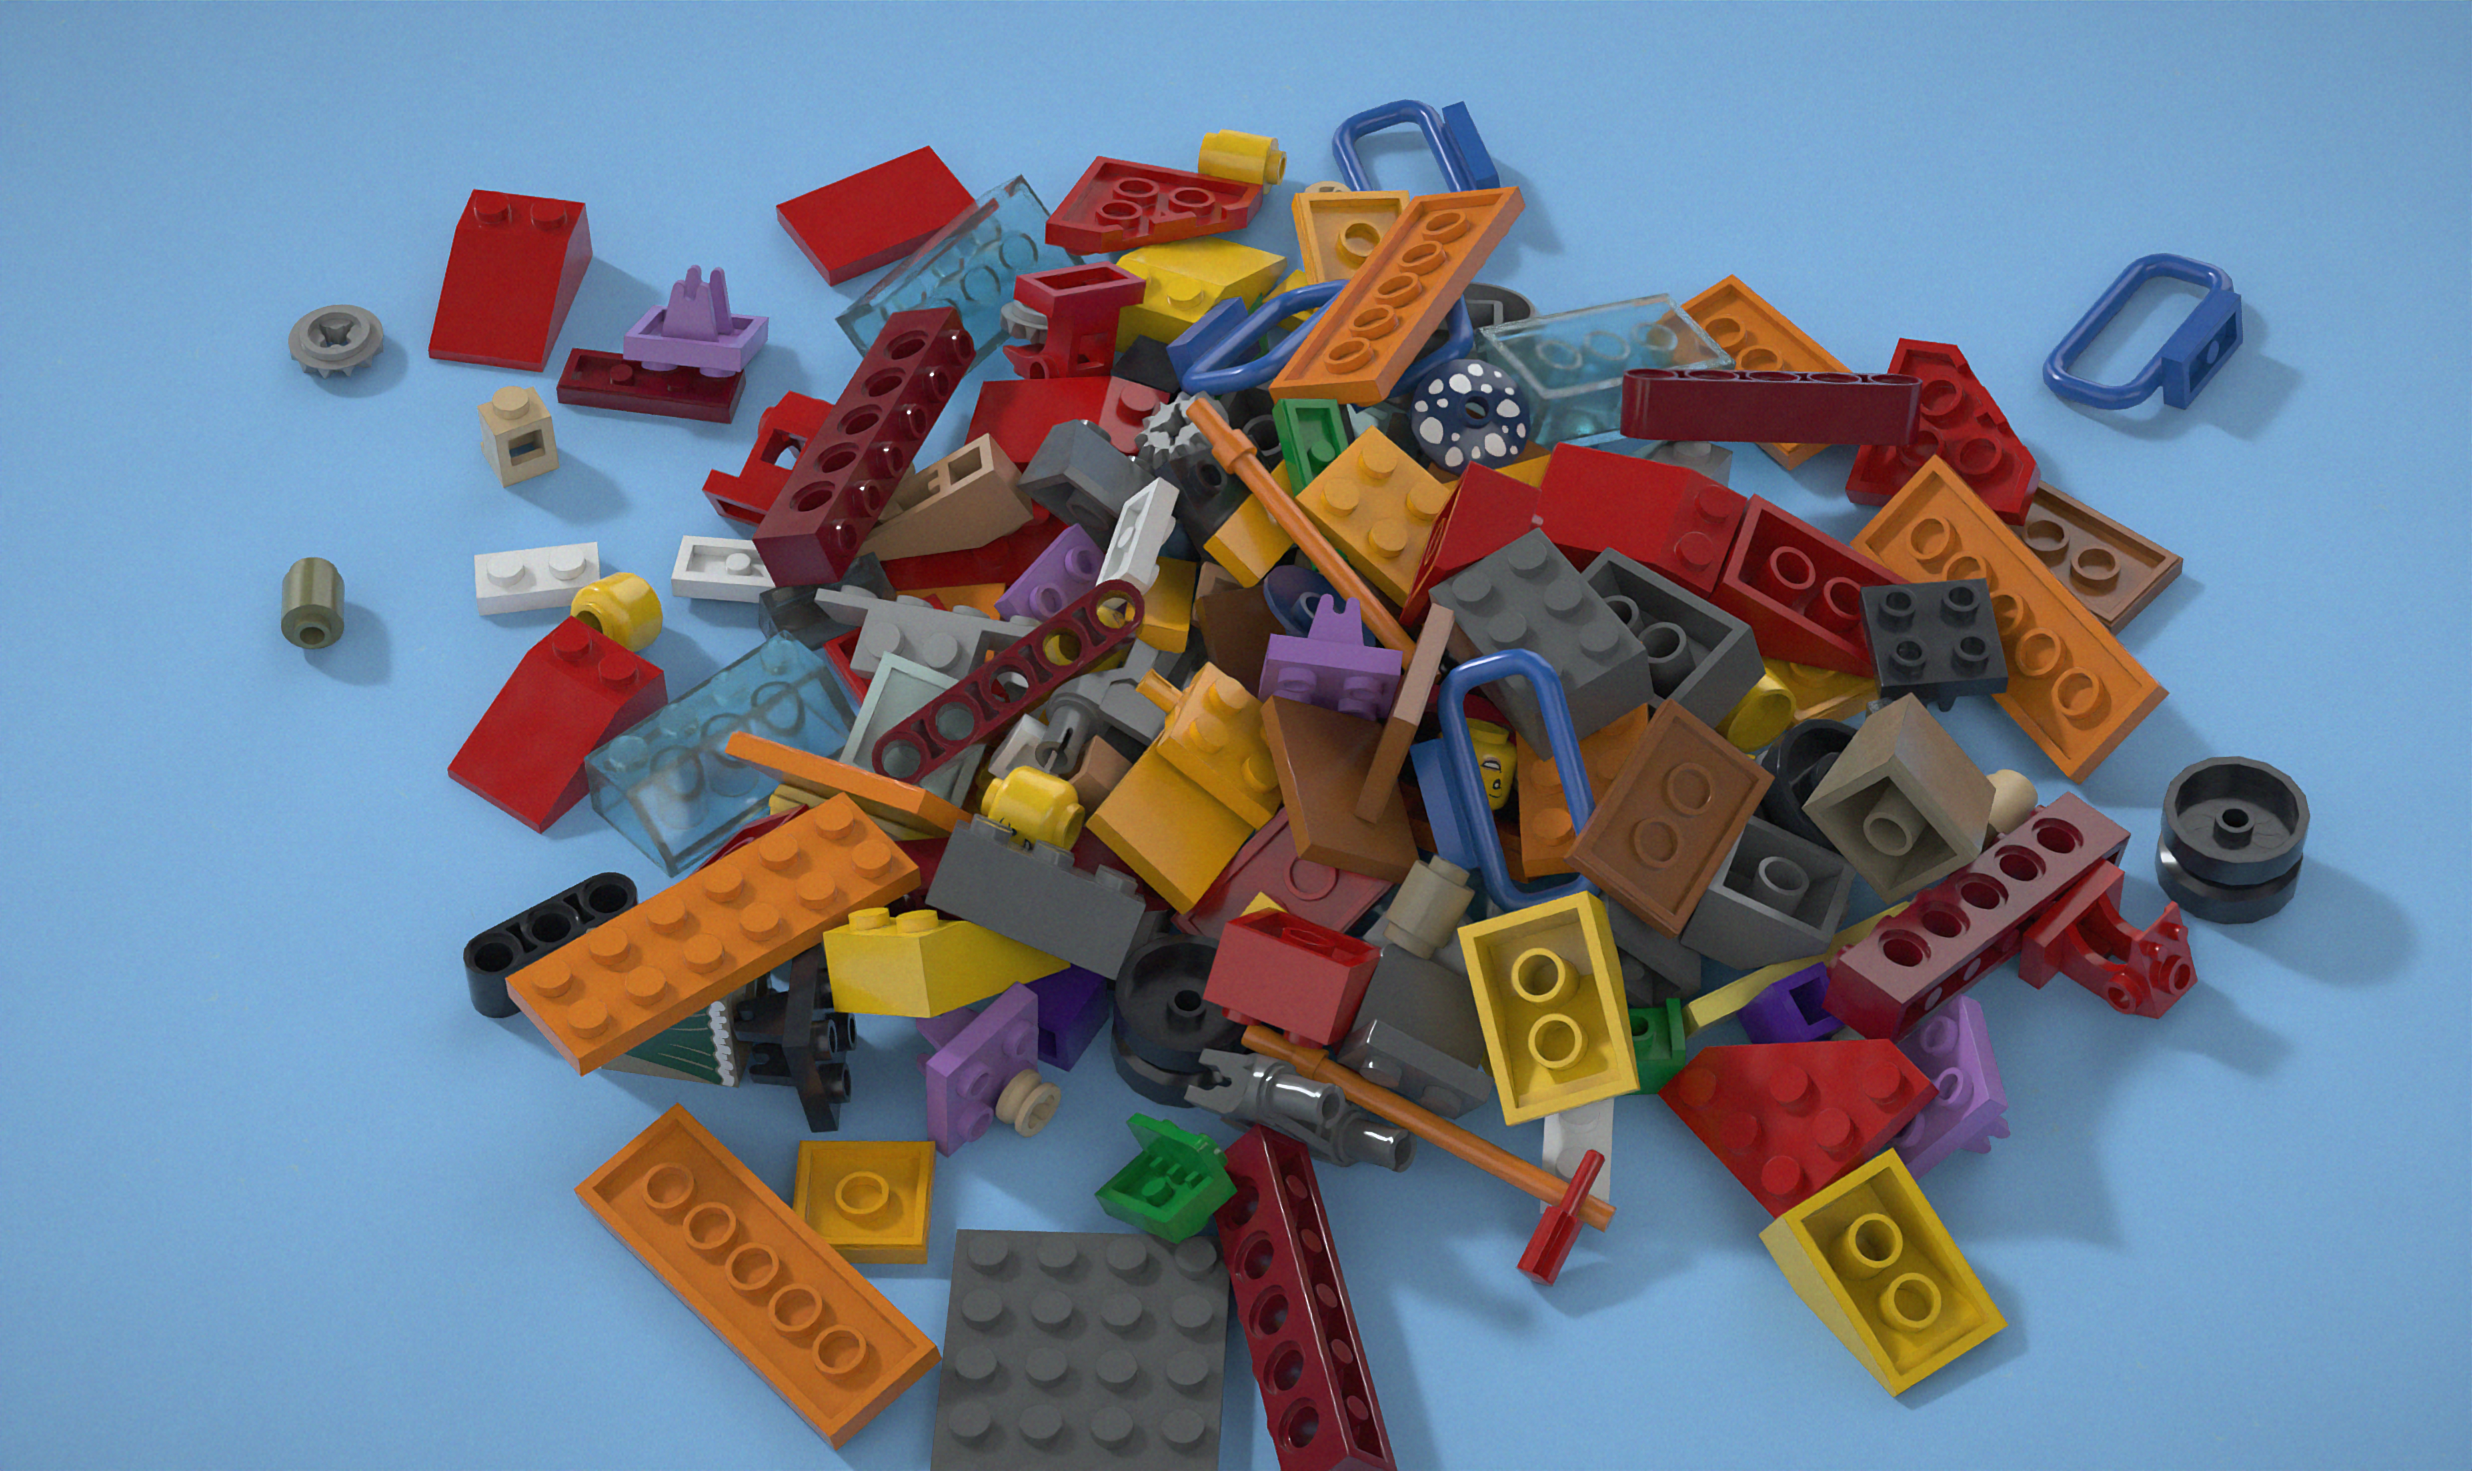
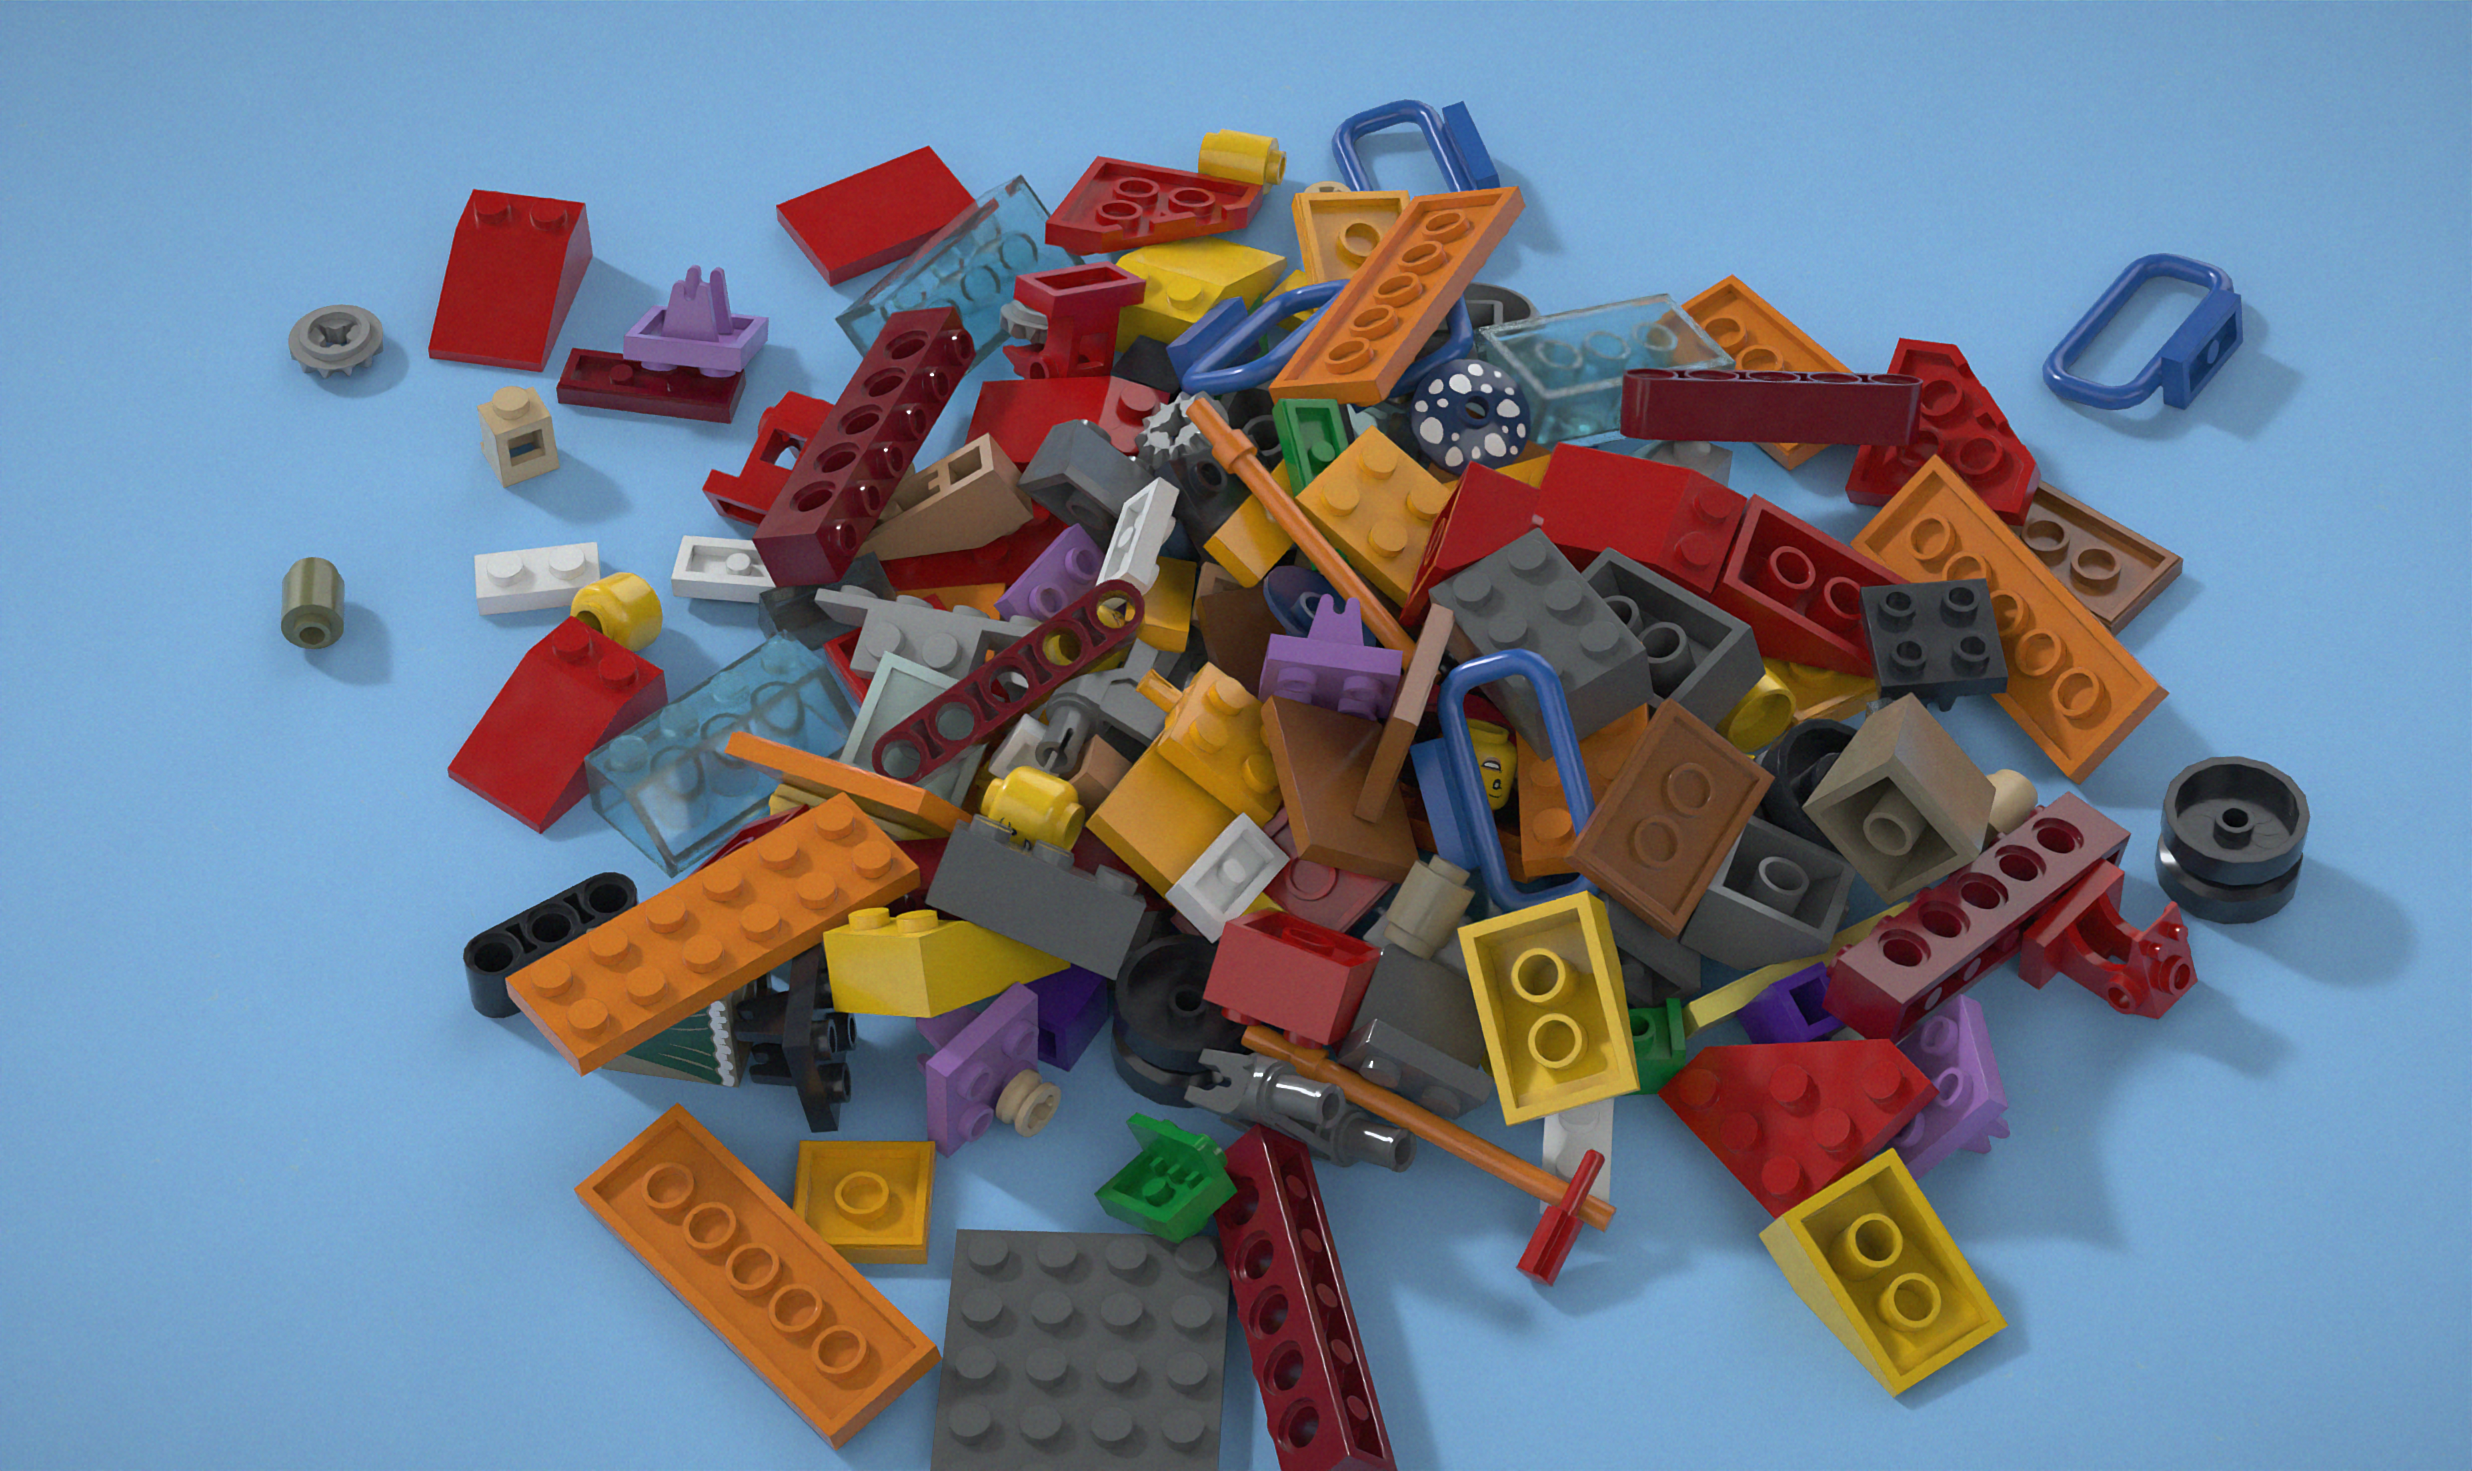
none -> white plate [1165,812,1290,943]

